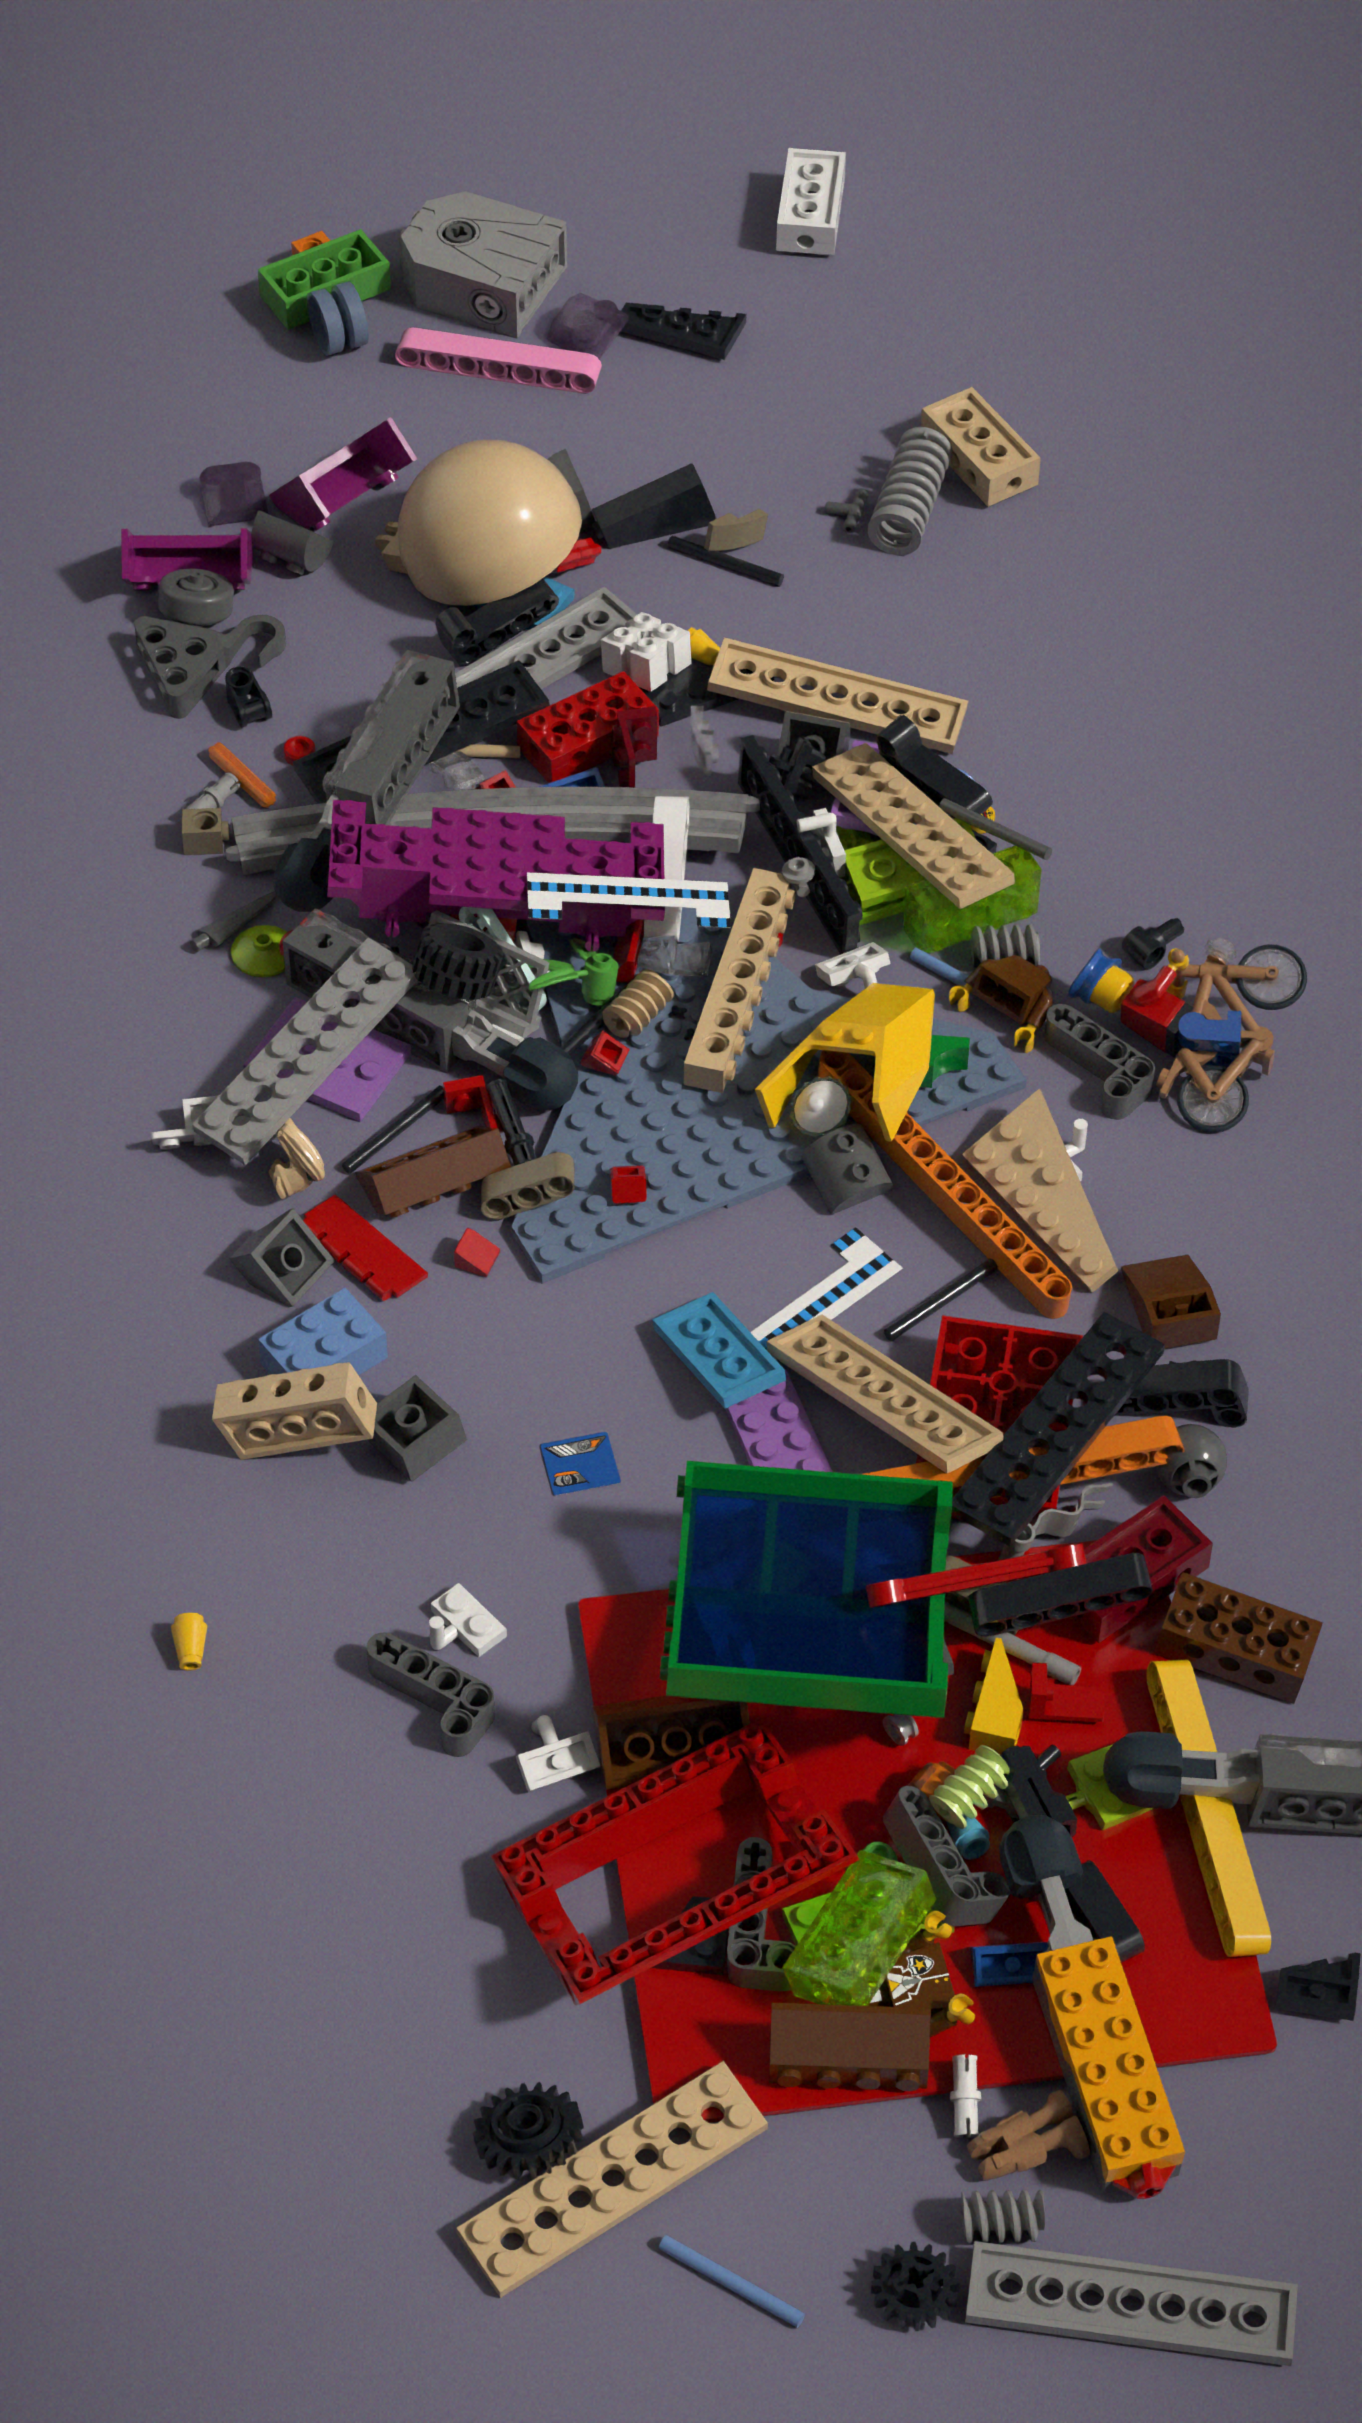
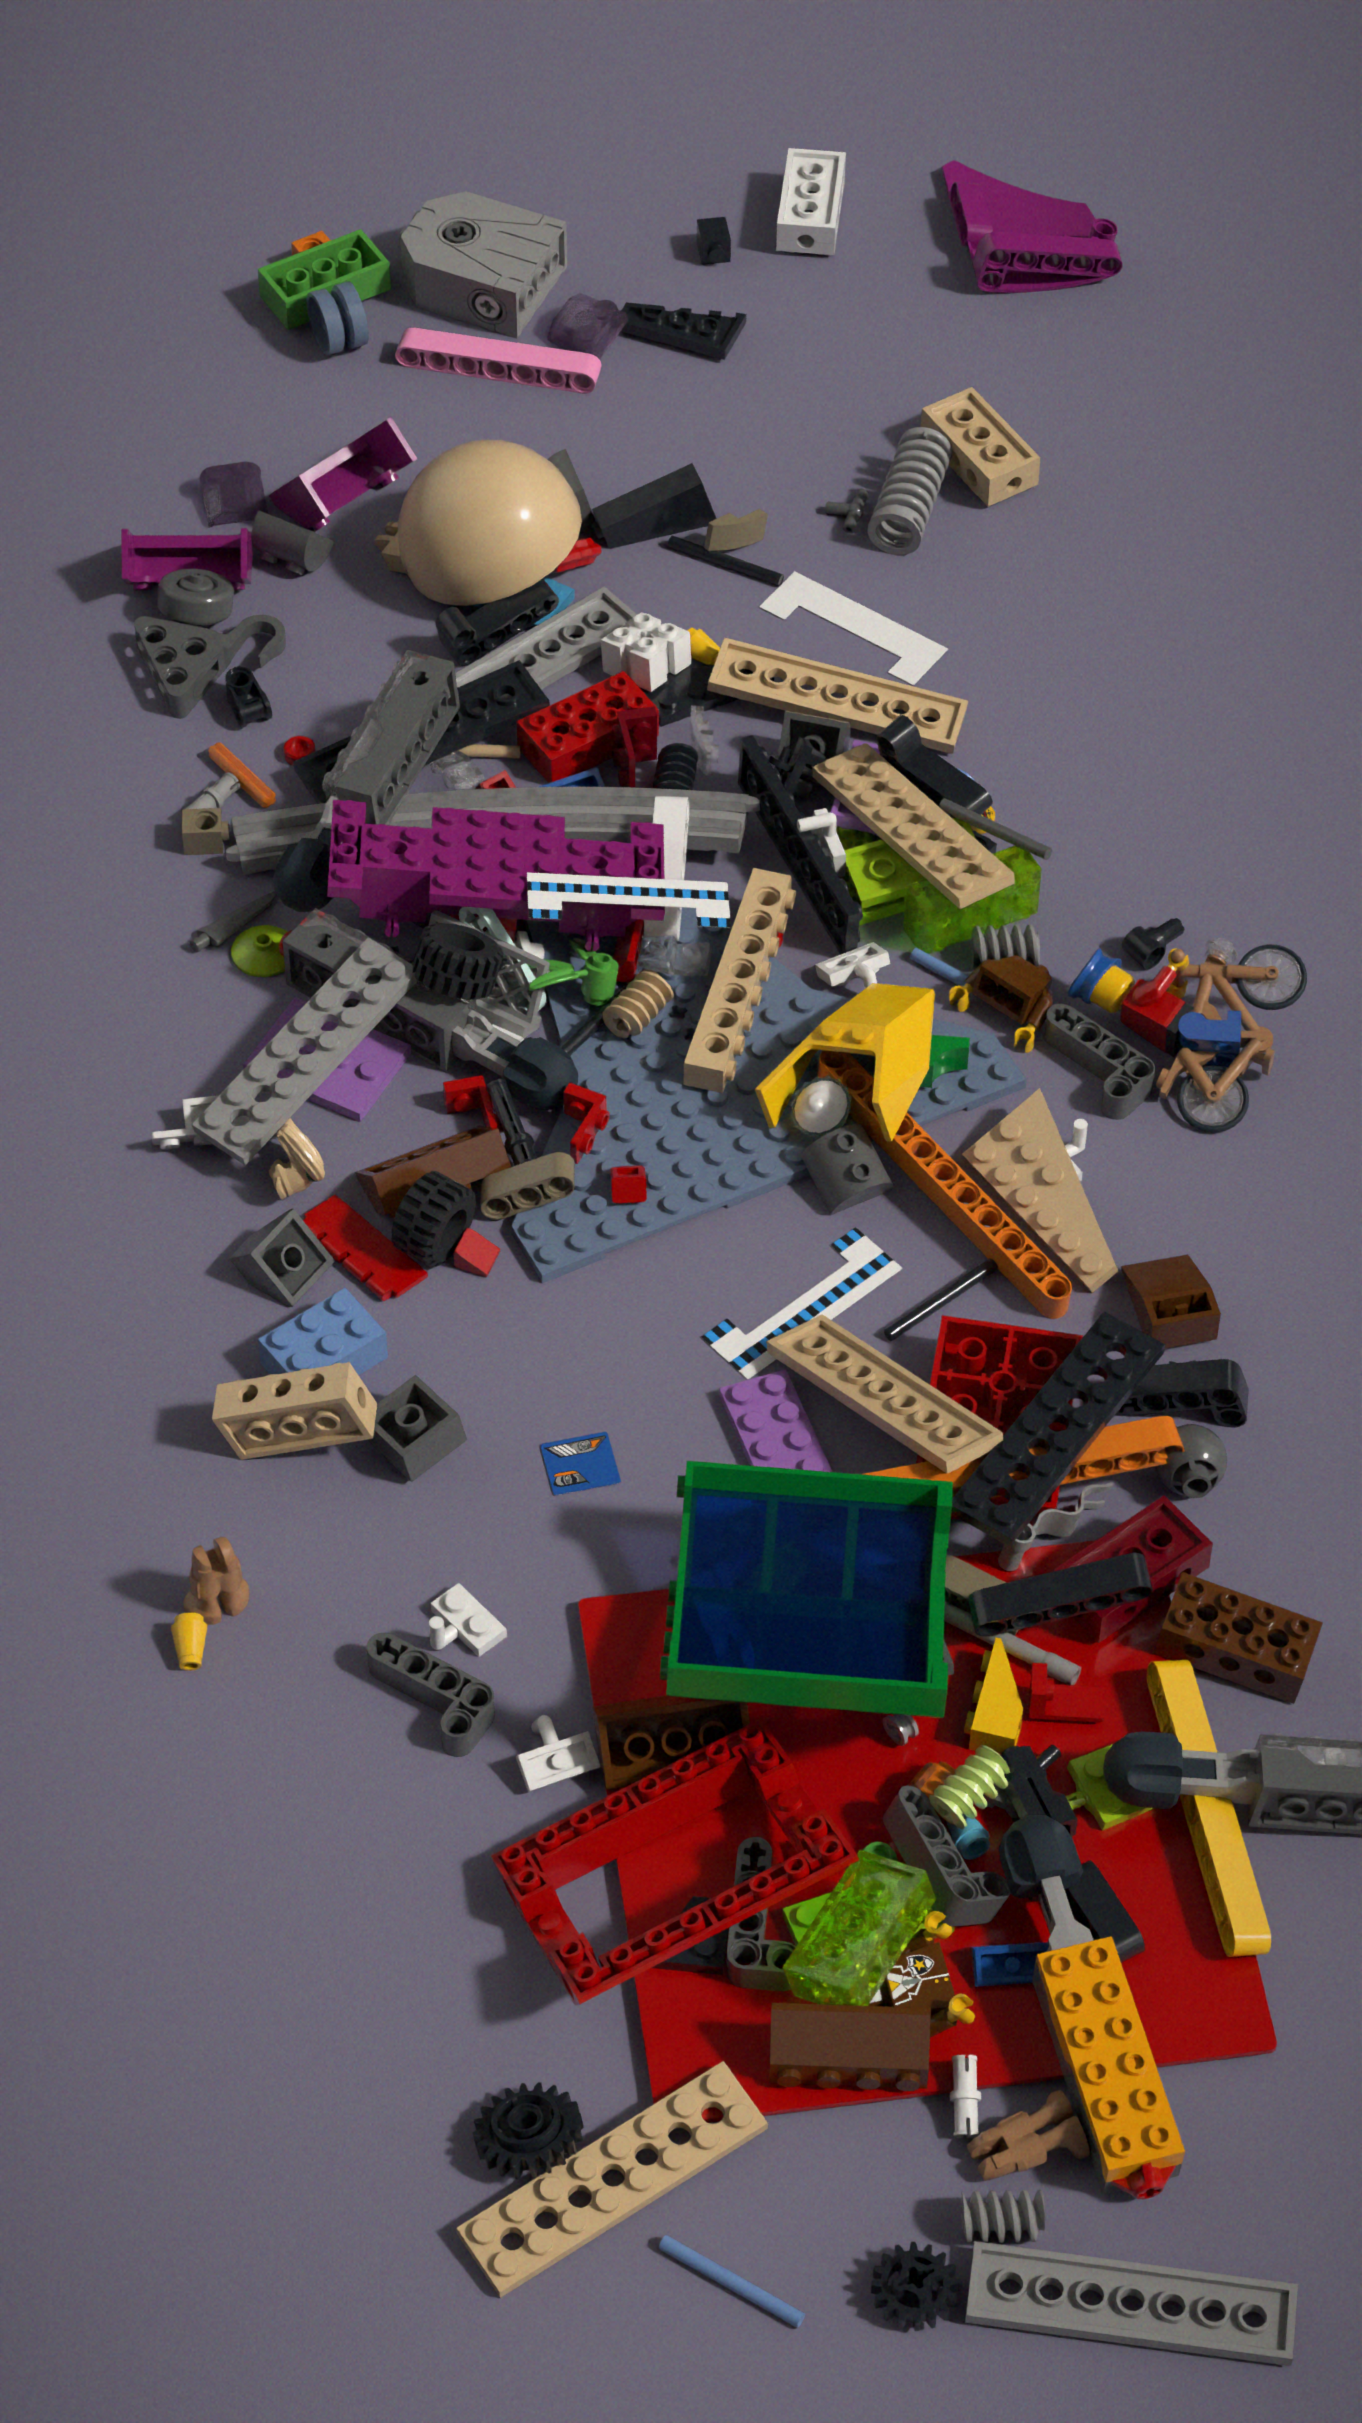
black bar [342,1085,444,1174] -> none
red slope [580,1031,630,1076] -> none
dark azure plate [652,1292,786,1409] -> none
light grey plate [782,857,815,897] -> none
red piece [866,1544,1087,1608] -> none
black wing [1276,1952,1361,2021] -> none
none -> medium nougat piece [183,1537,250,1625]
none -> black tyre [391,1171,476,1267]
none -> red bracket [563,1082,610,1164]
none -> black piece [653,743,699,790]
none -> black brick [696,217,731,265]
none -> white sticker [759,571,948,685]
none -> magenta panel [941,160,1123,293]

